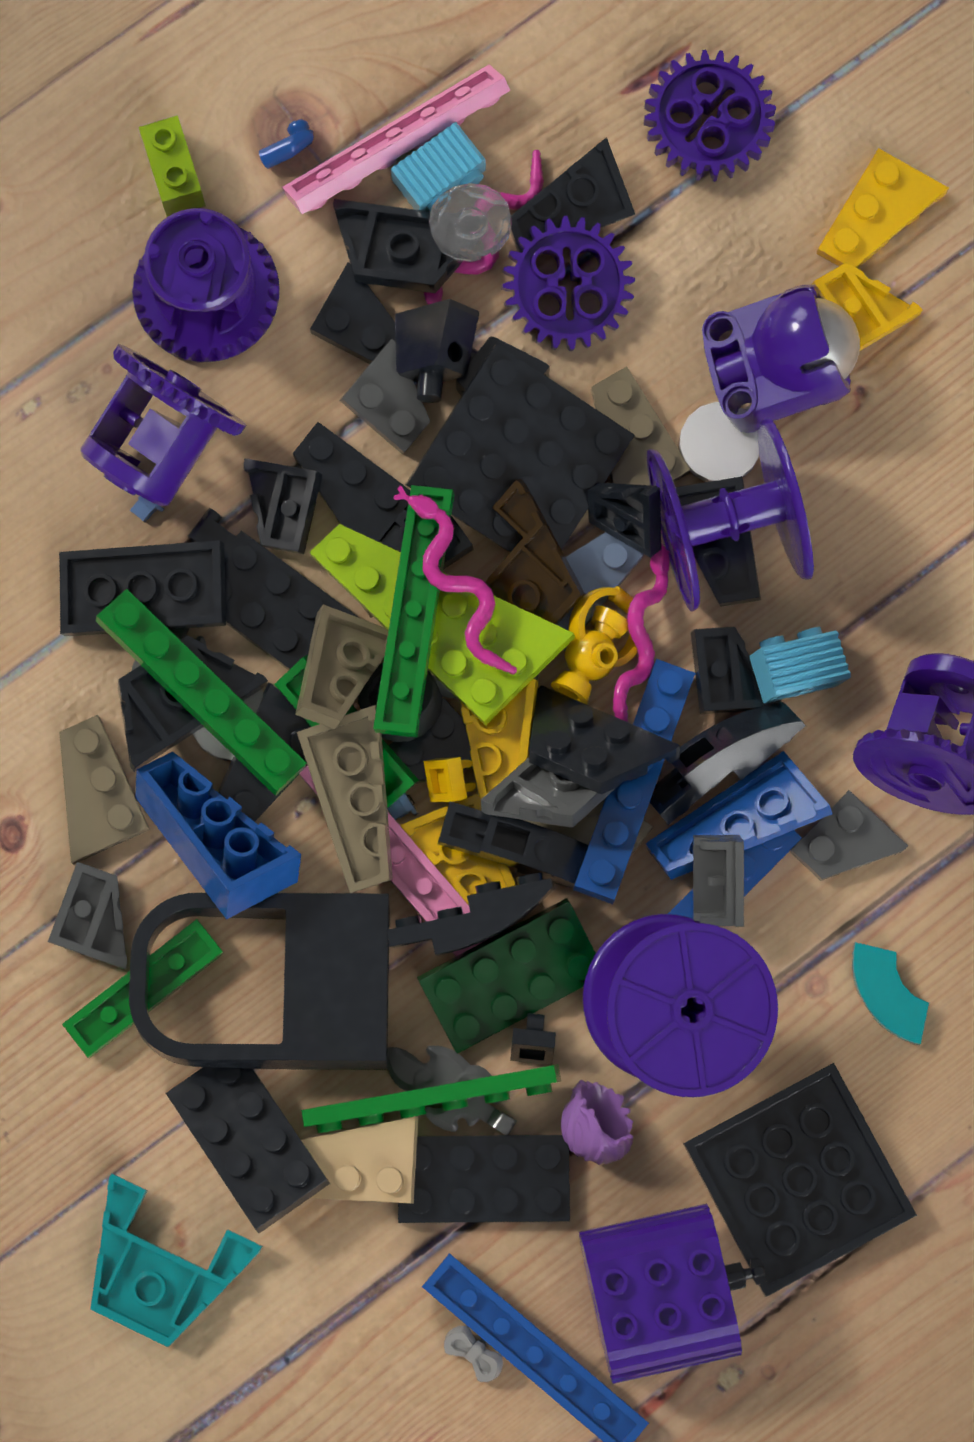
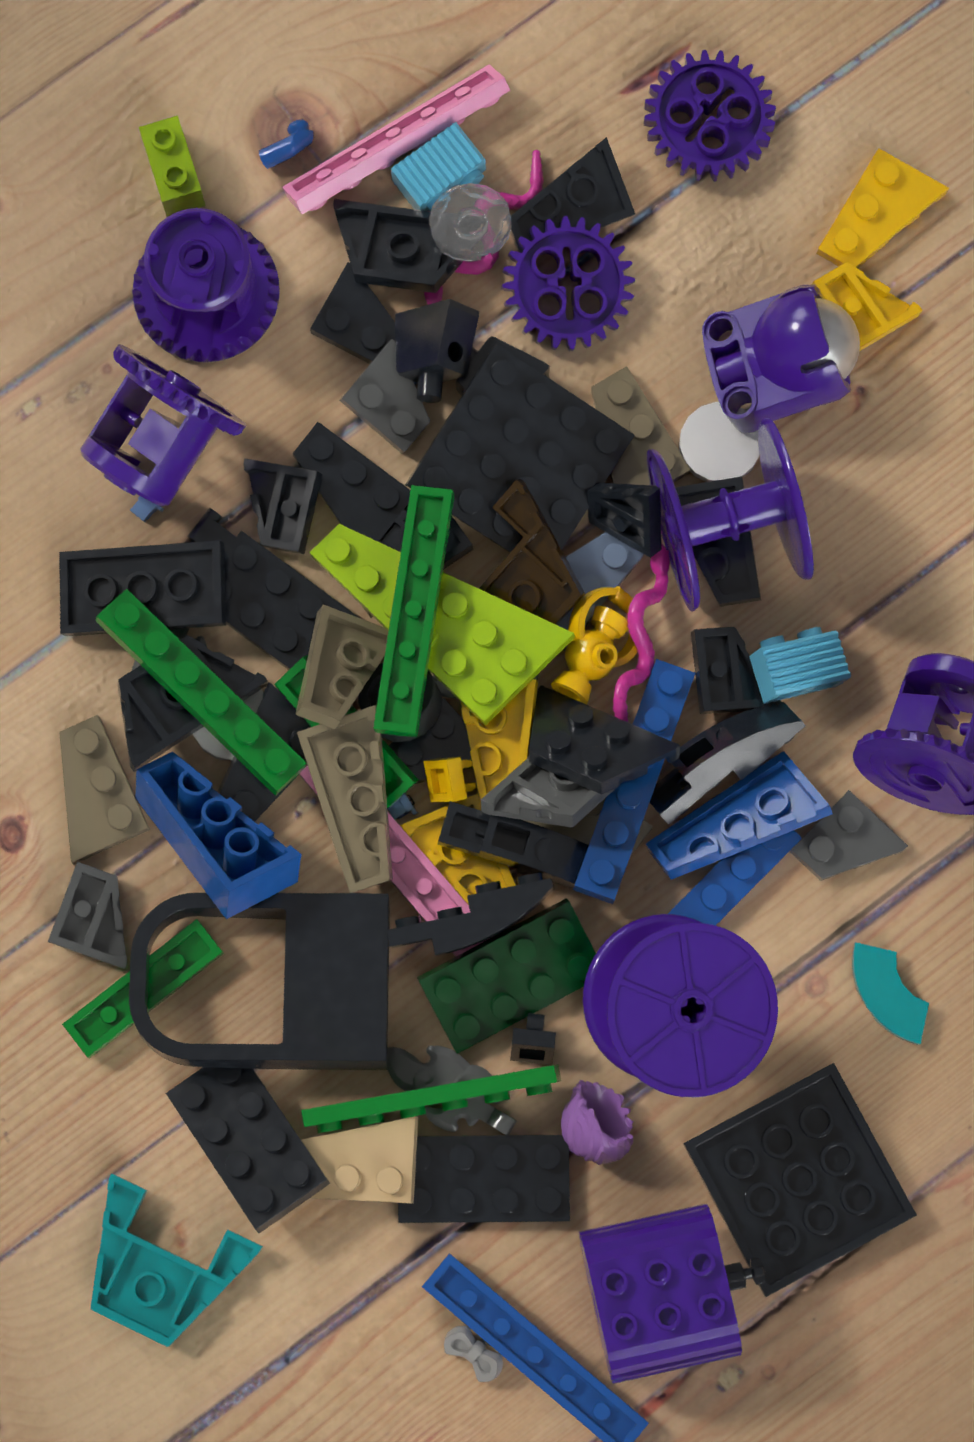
dark pink animal [393,486,517,675] -> none
dark grey hinge [693,835,744,927] -> none

